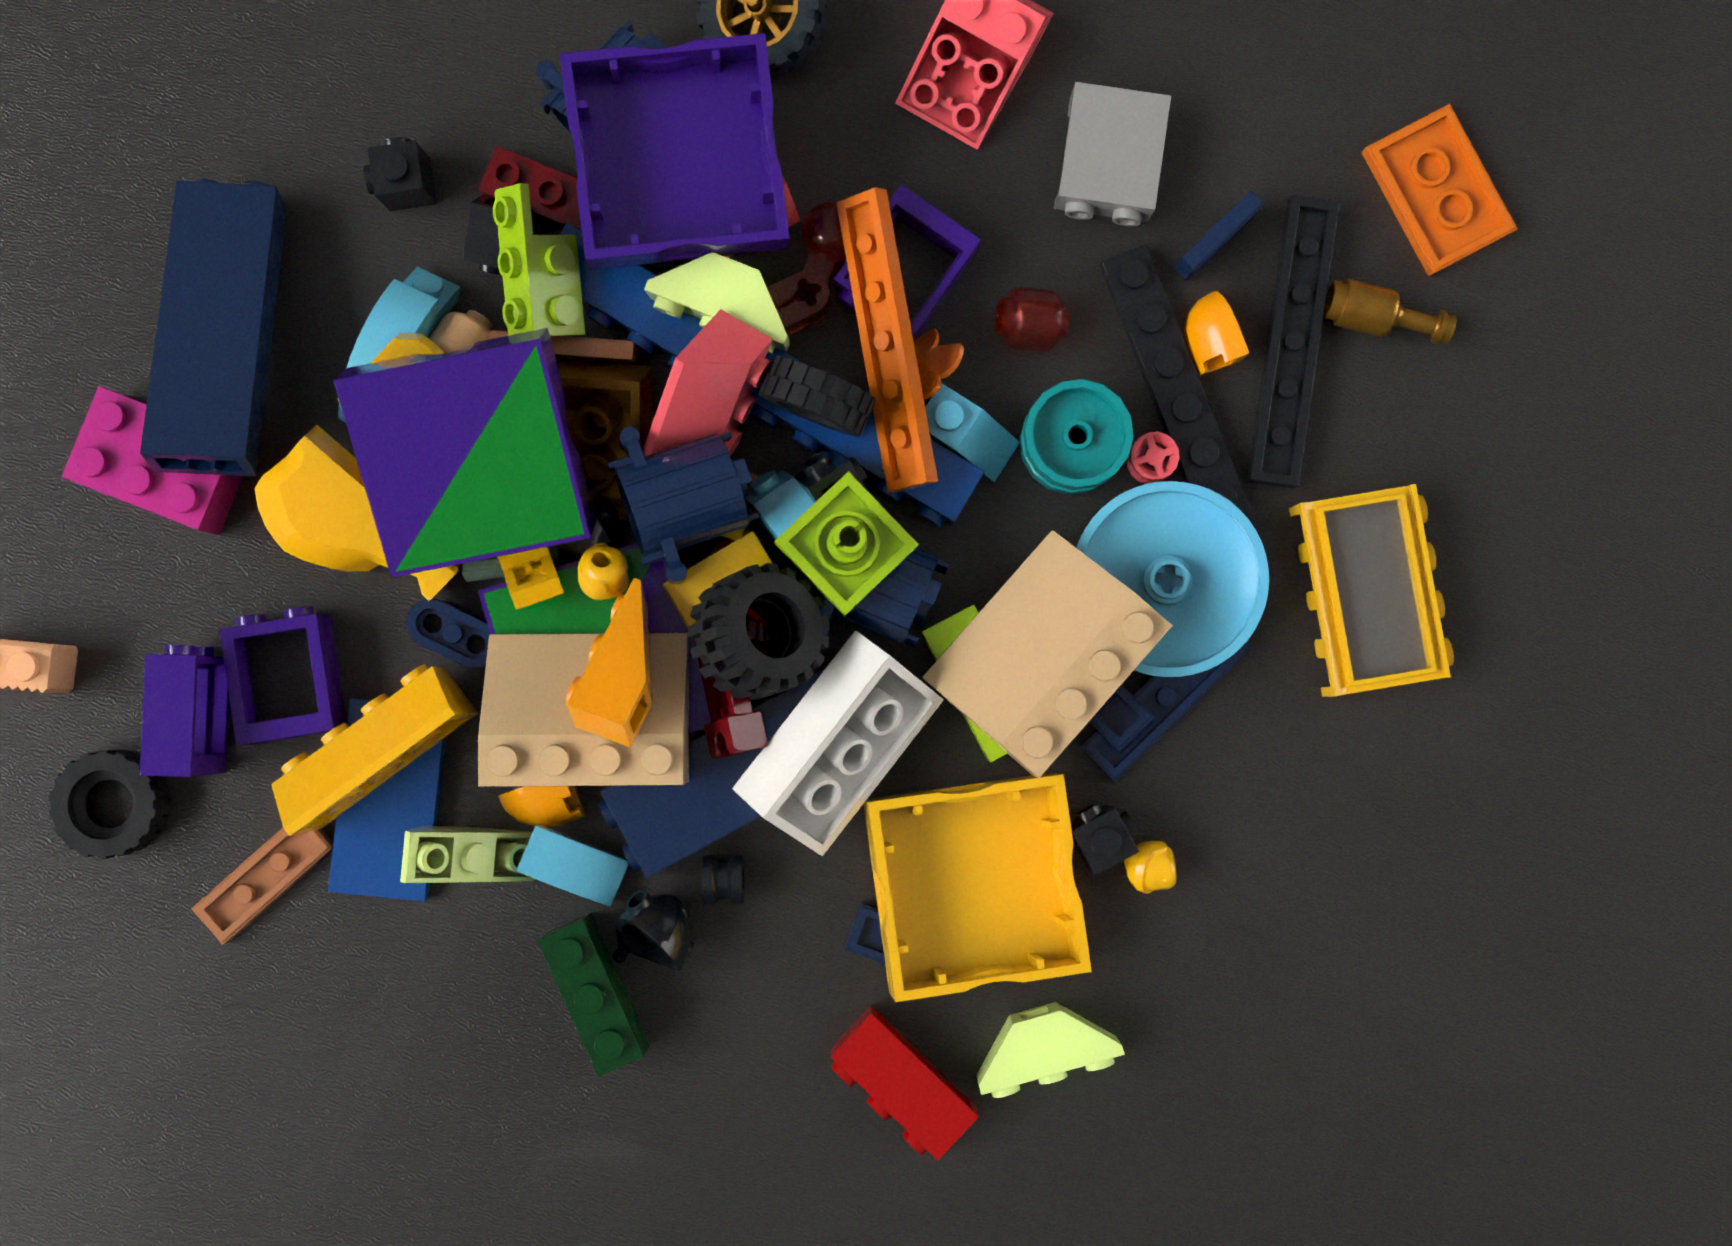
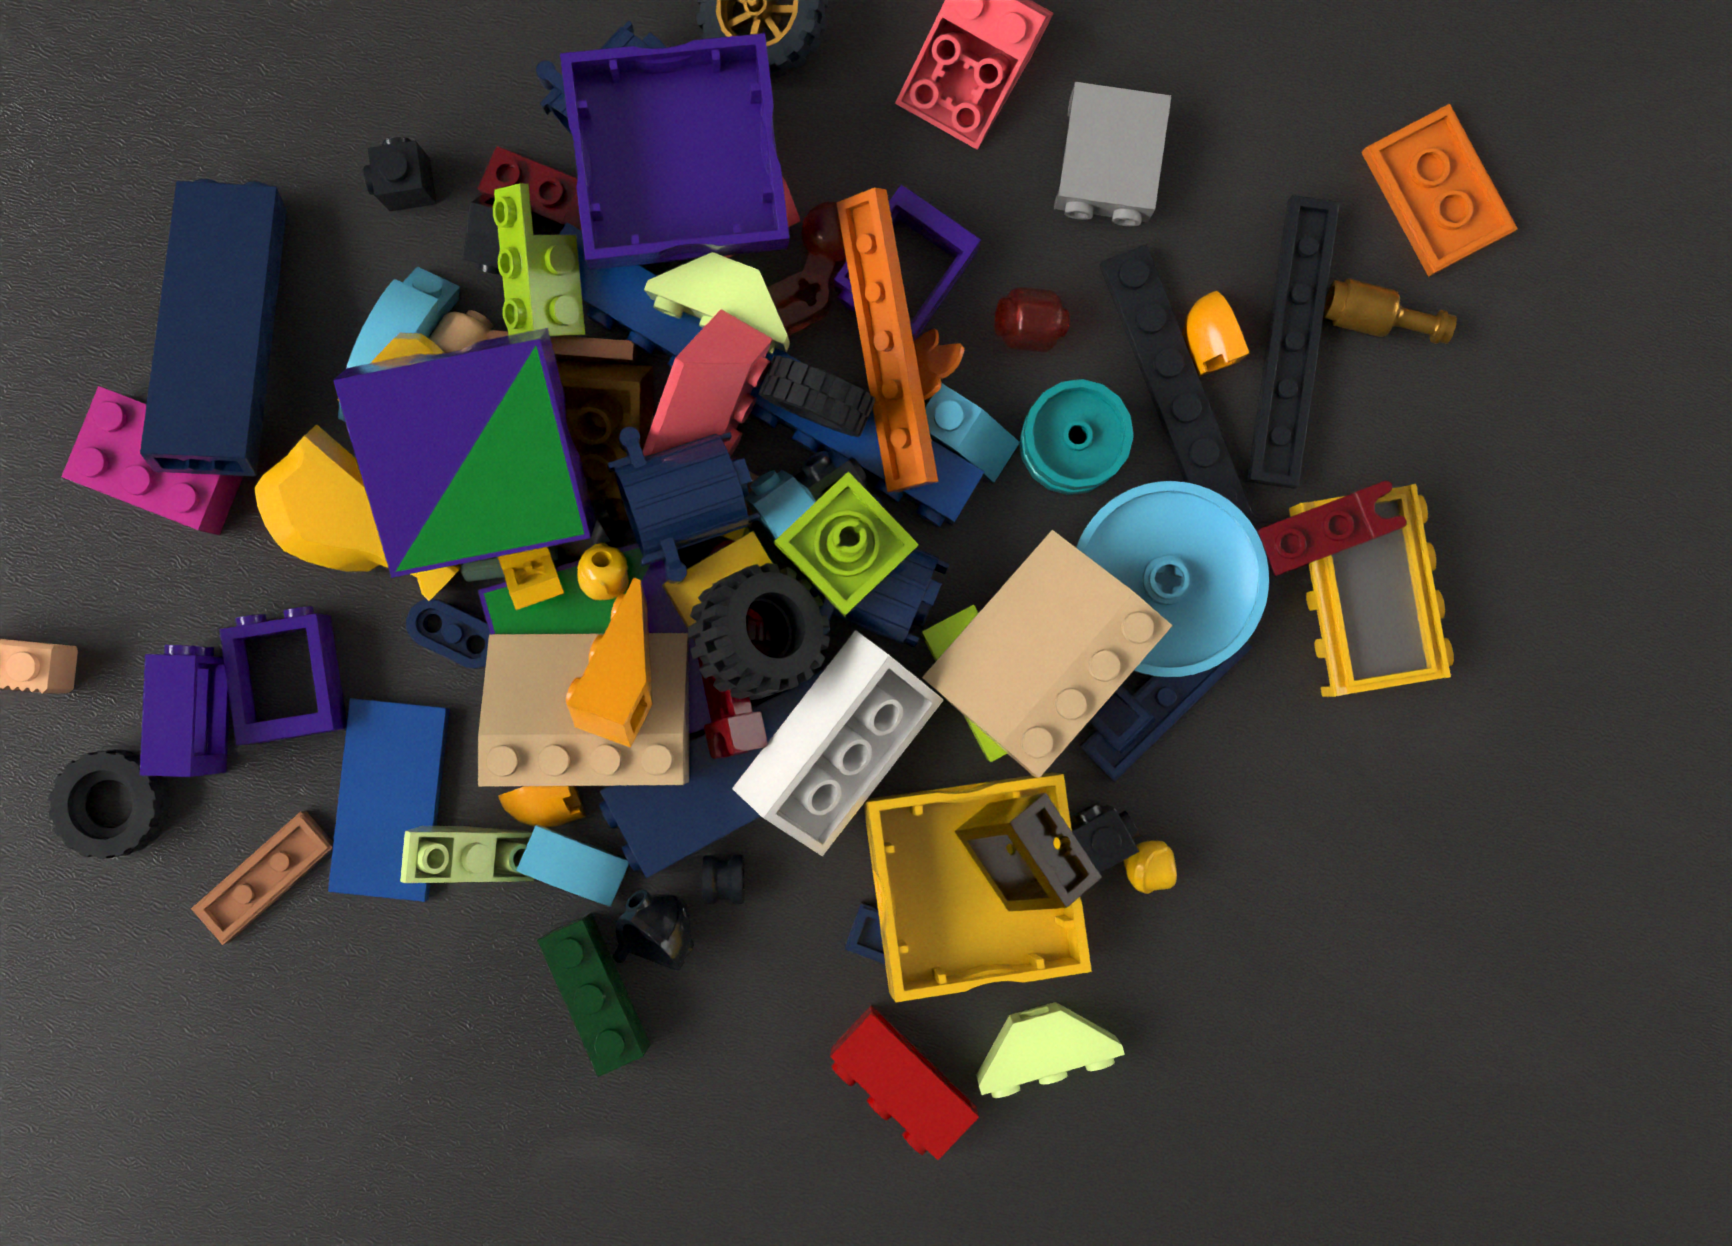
yellow slope [271,664,478,836] -> none
coral wheel [1126,432,1180,484] -> none
dark blue tile [1174,190,1263,281] -> none
none -> dark brown window [955,793,1102,912]
none -> dark red plate [1257,480,1407,577]

